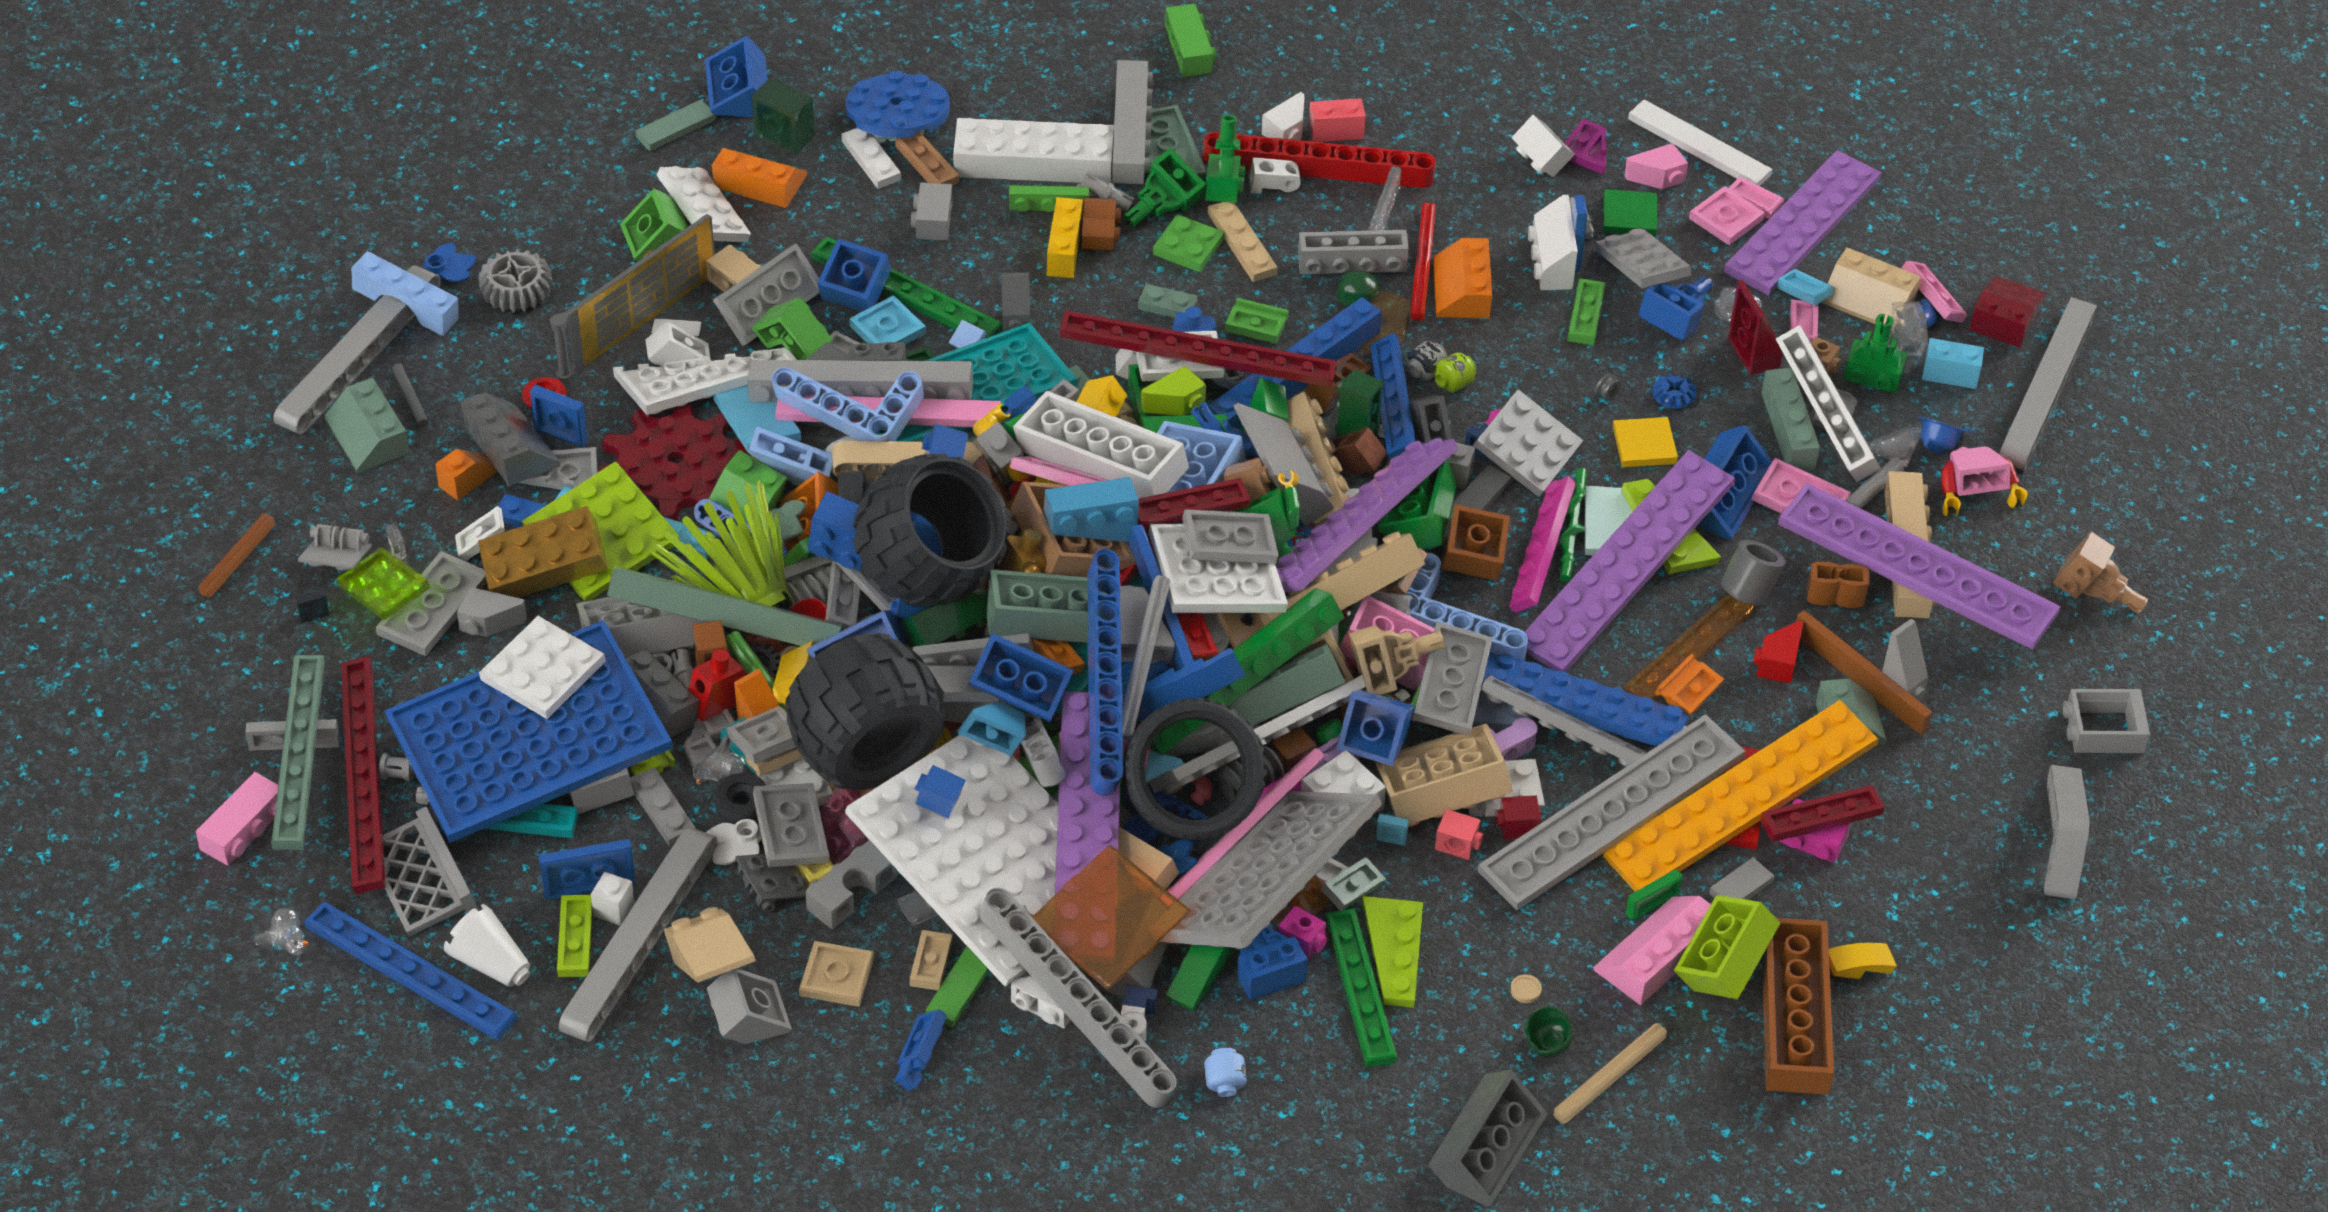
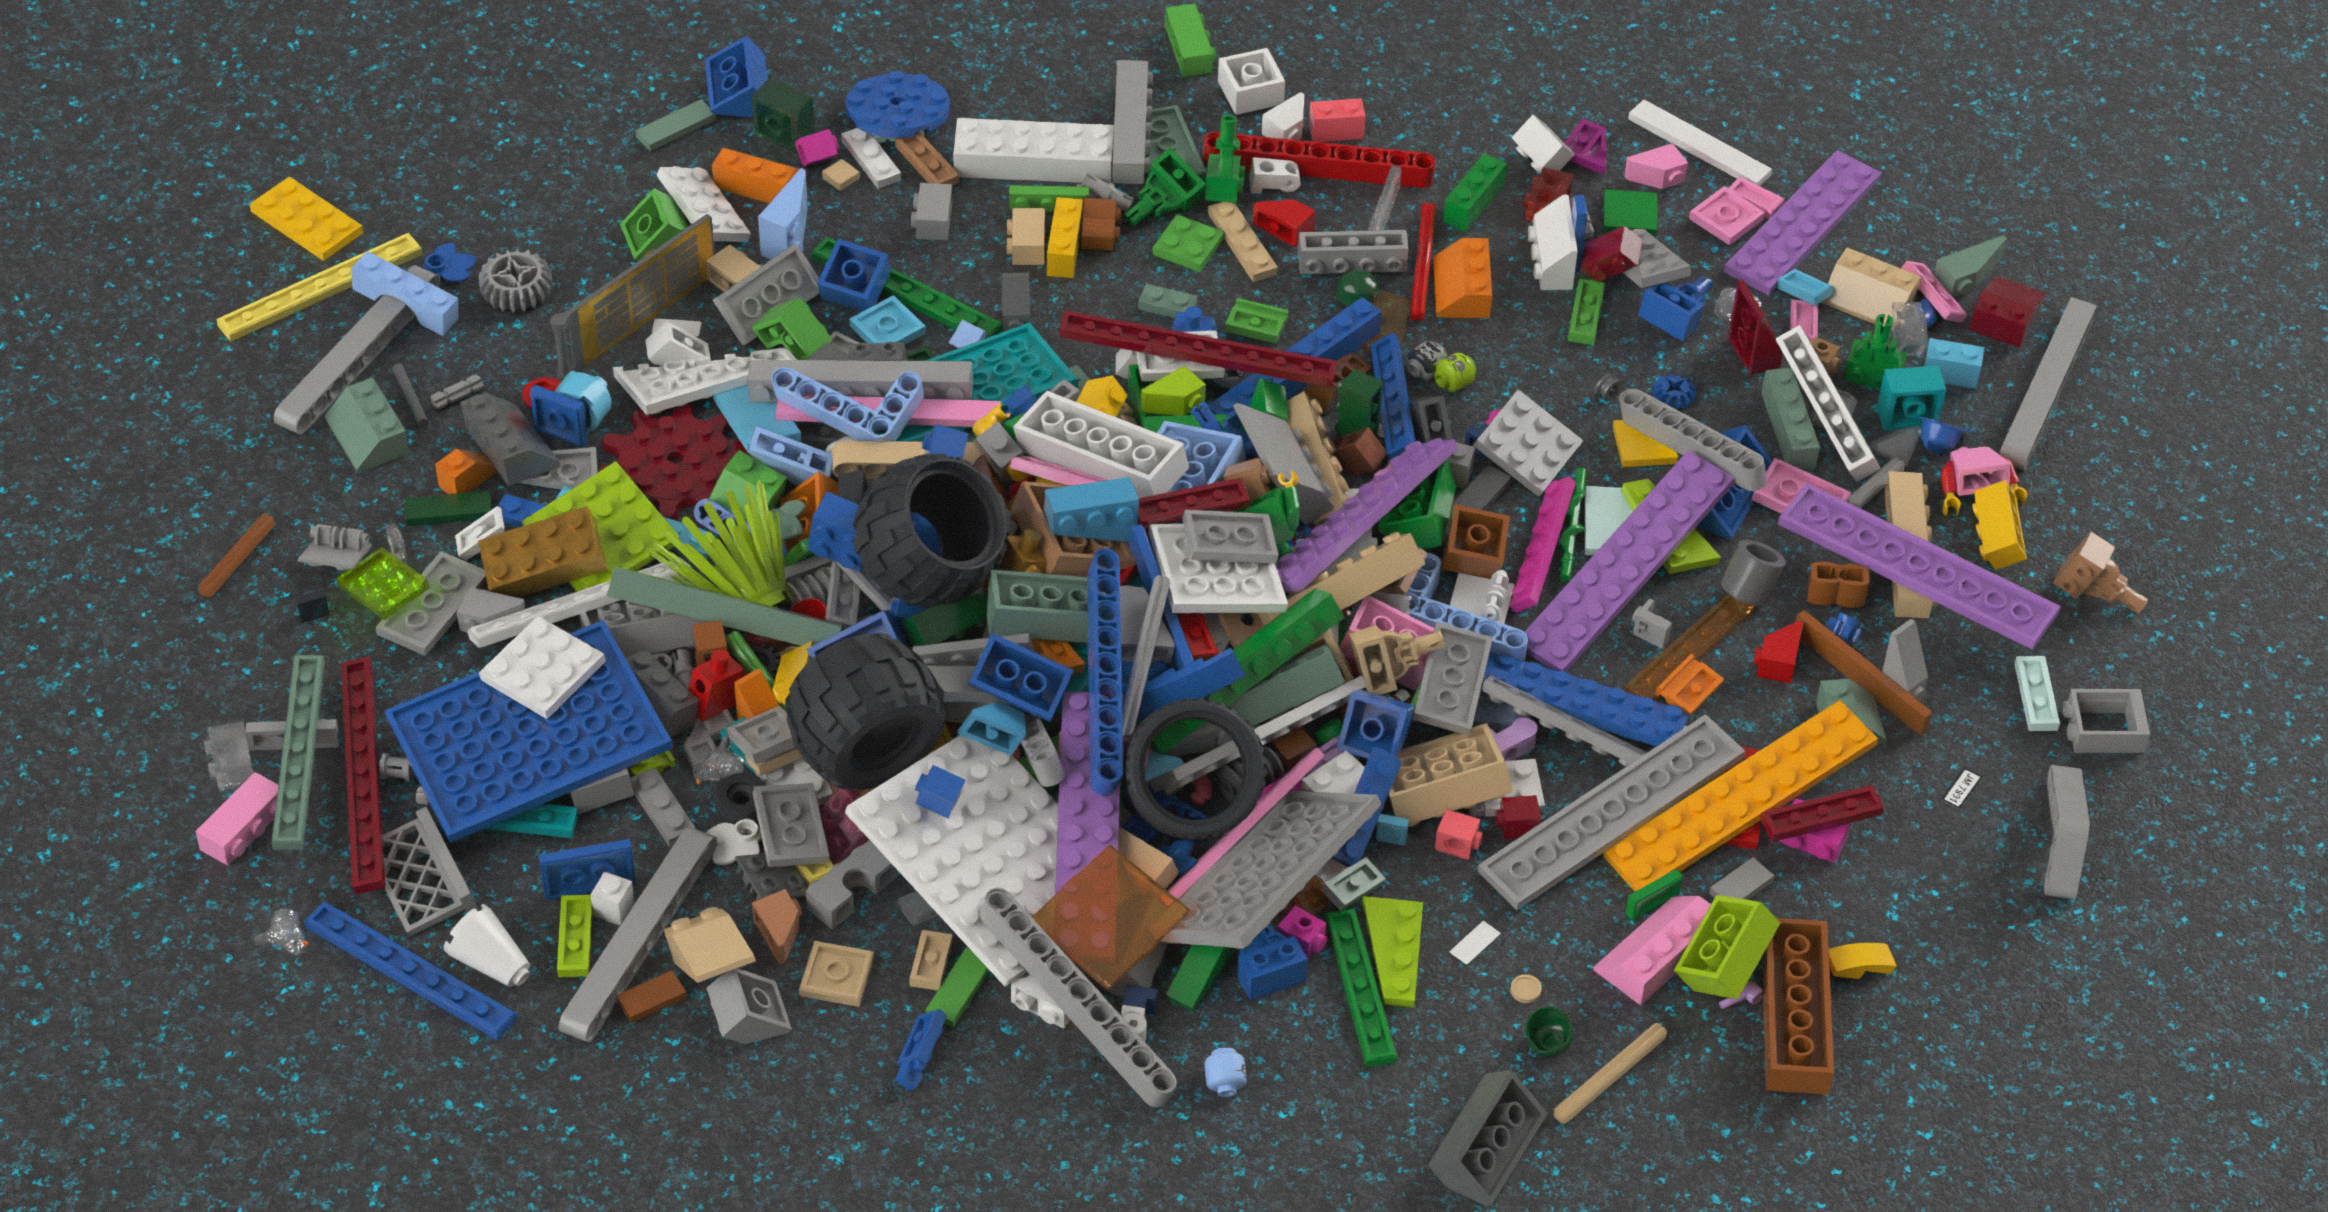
none -> clear brick [204,721,253,791]
none -> light yellow tile [216,233,423,342]
none -> yellow plate [250,176,363,261]
none -> dark green tile [405,491,492,526]
none -> light grey axle [430,375,484,409]
none -> white tile [467,557,691,648]
none -> medium azure brick [554,371,612,435]
none -> dark orange tile [617,970,687,1023]
none -> nougat slope [752,889,802,965]
none -> light blue slope [758,168,808,259]
none -> dark pink brick [795,129,839,167]
none -> tan tile [822,159,860,191]
none -> tan brick [1007,208,1045,265]
none -> white brick [1218,48,1285,115]
none -> red slope [1253,199,1315,247]
none -> blue plate [1331,748,1402,867]
none -> green brick [1443,154,1507,232]
none -> white hinge [1450,570,1515,624]
none -> white sticker [1450,921,1501,965]
none -> clear red brick [1523,167,1573,222]
none -> dark red brick [1580,226,1642,283]
none -> light grey beam [1619,389,1767,491]
none -> light grey bracket [1632,598,1672,649]
none -> lavender hand [1719,981,1763,1009]
none -> blue gear [1826,612,1863,645]
none -> teal brick [1877,366,1946,431]
none -> sand green slope [1934,235,2007,298]
none -> sticker [1940,767,1984,810]
none -> yellow brick [1972,480,2027,570]
none -> light aqua plate [2015,656,2060,731]

